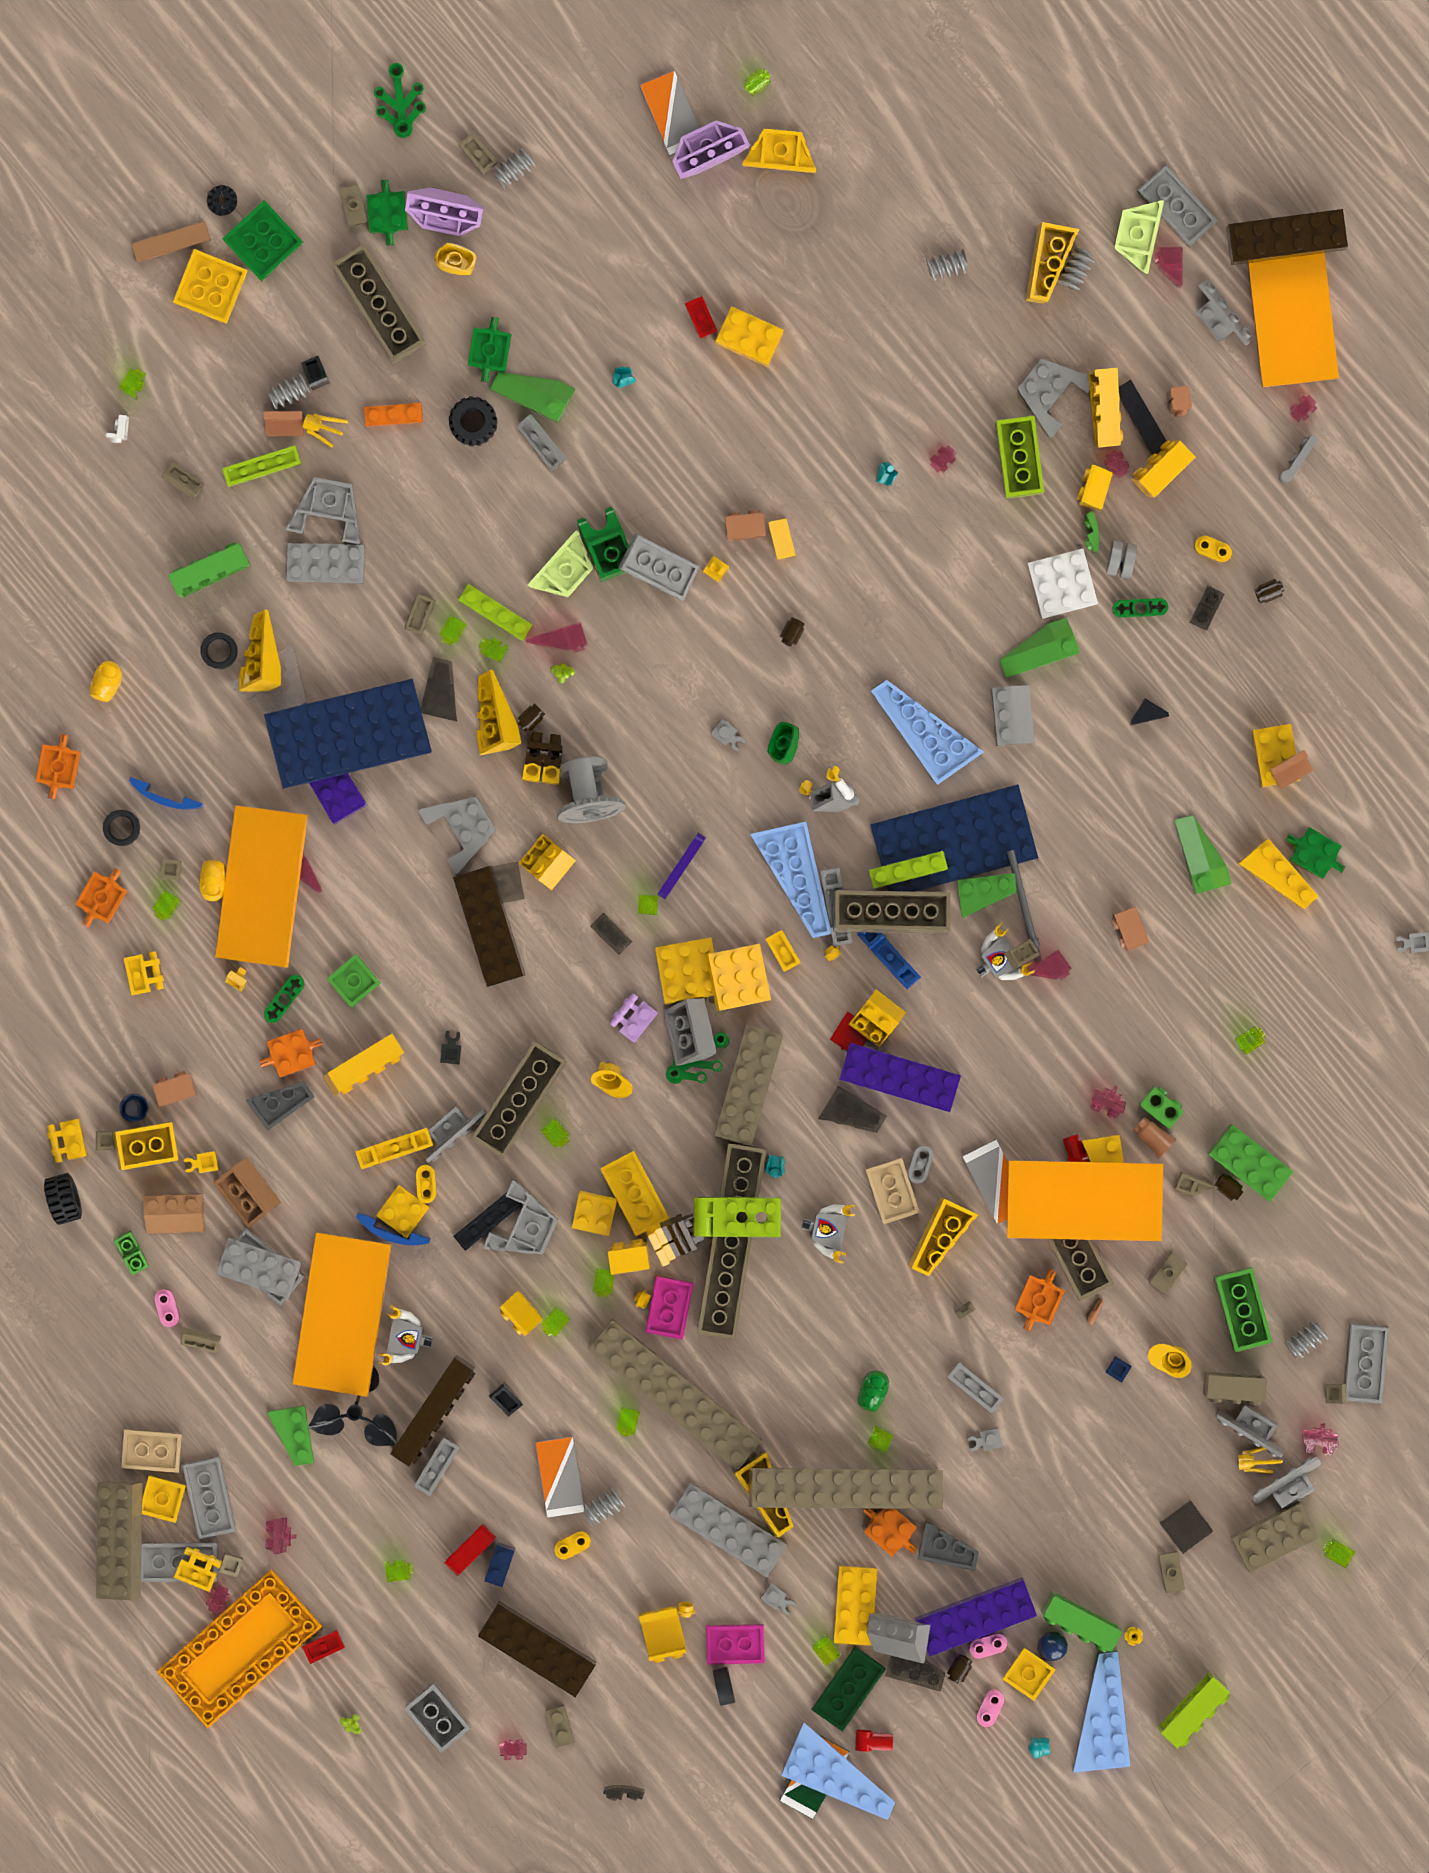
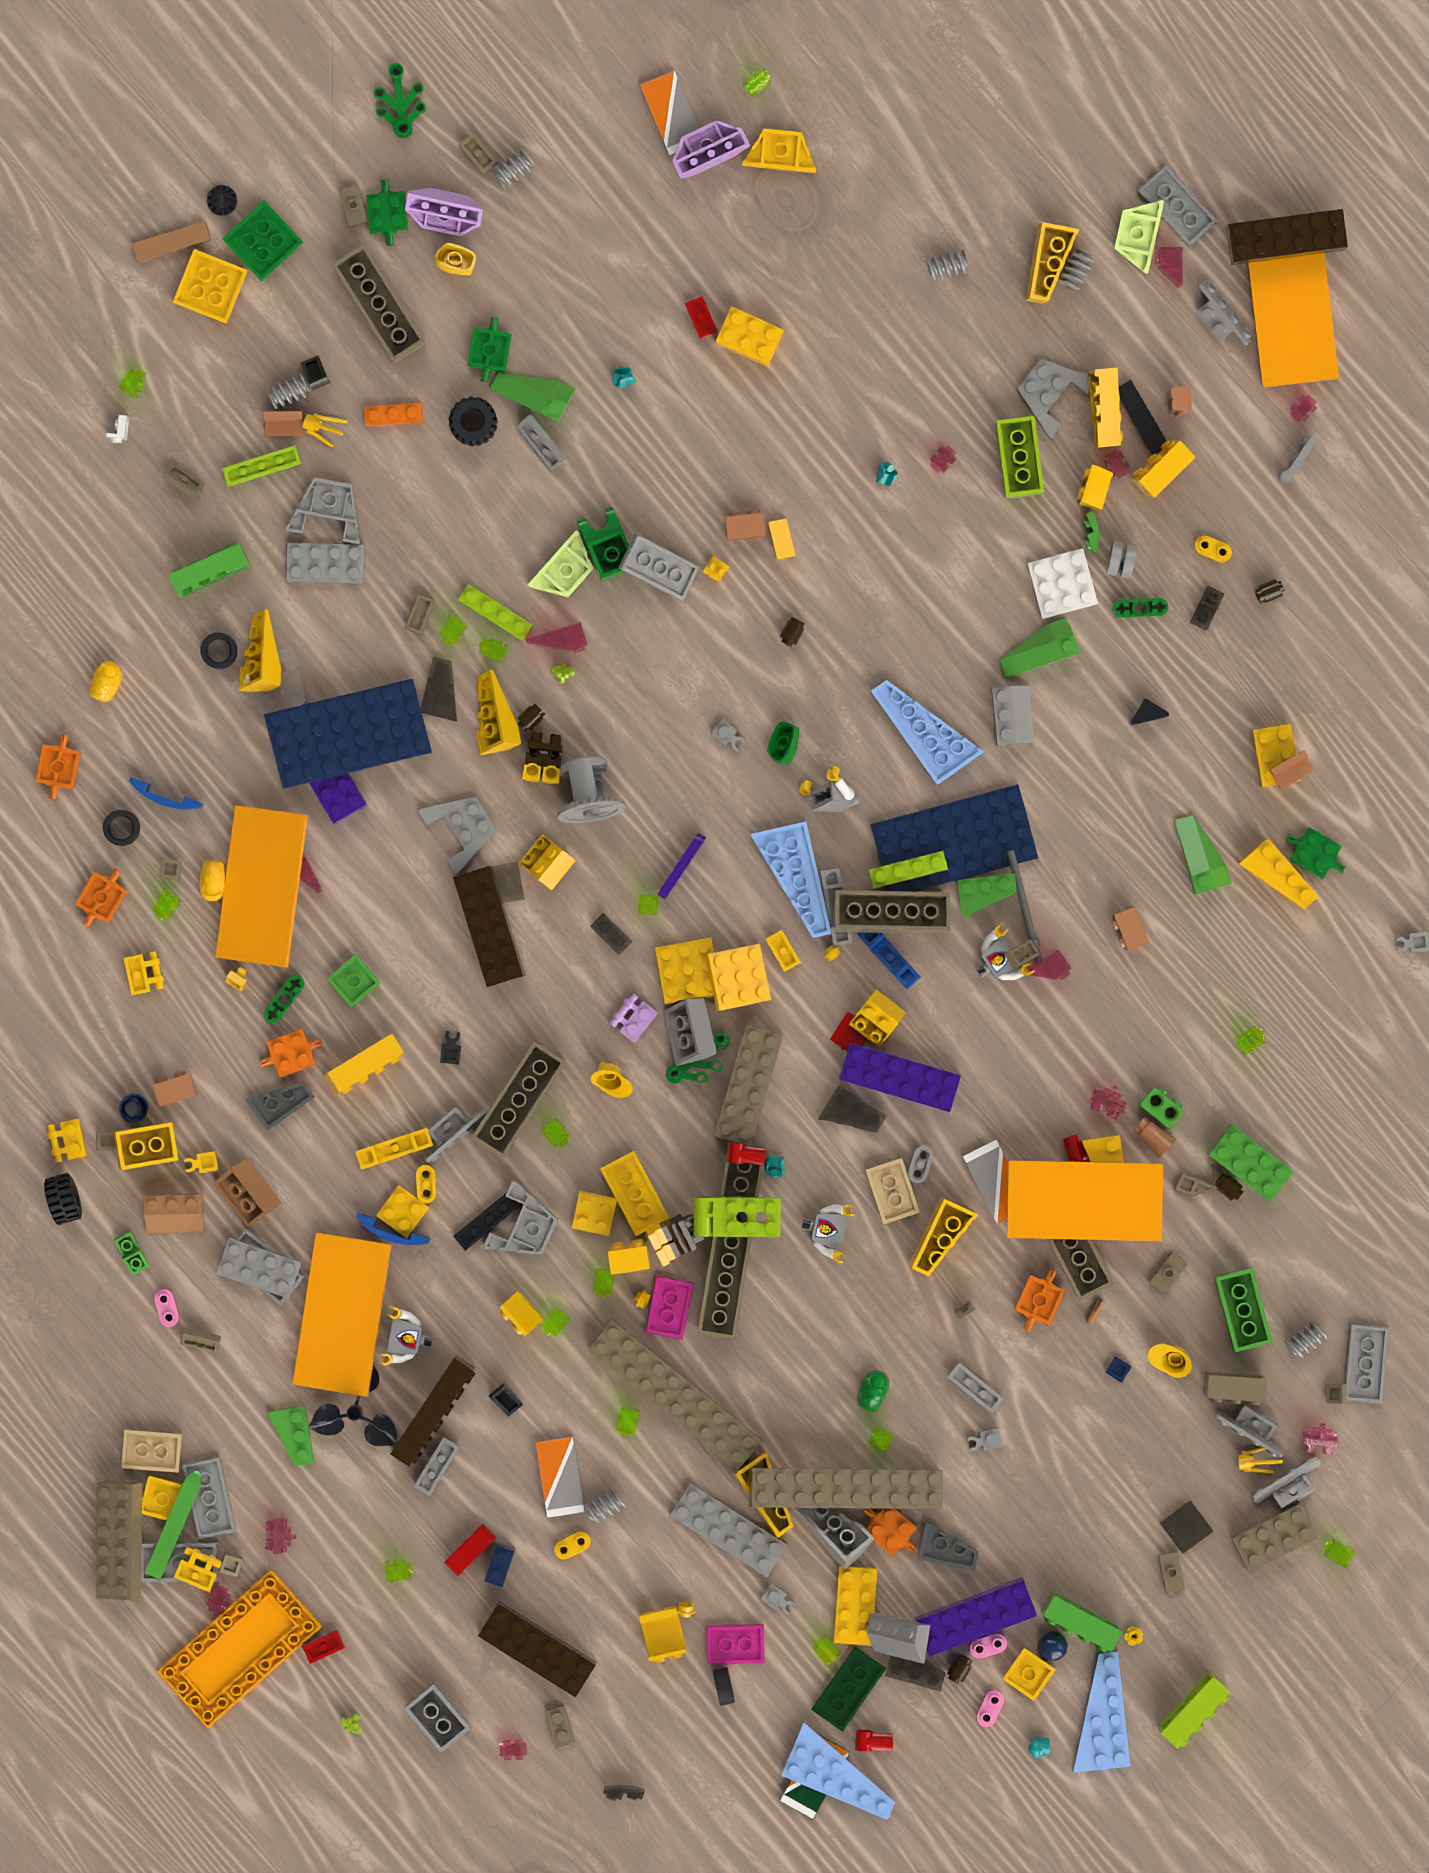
none -> bright green piece [145,1470,201,1580]
none -> red piece [727,1142,766,1165]
none -> light grey wedge [795,1508,874,1570]

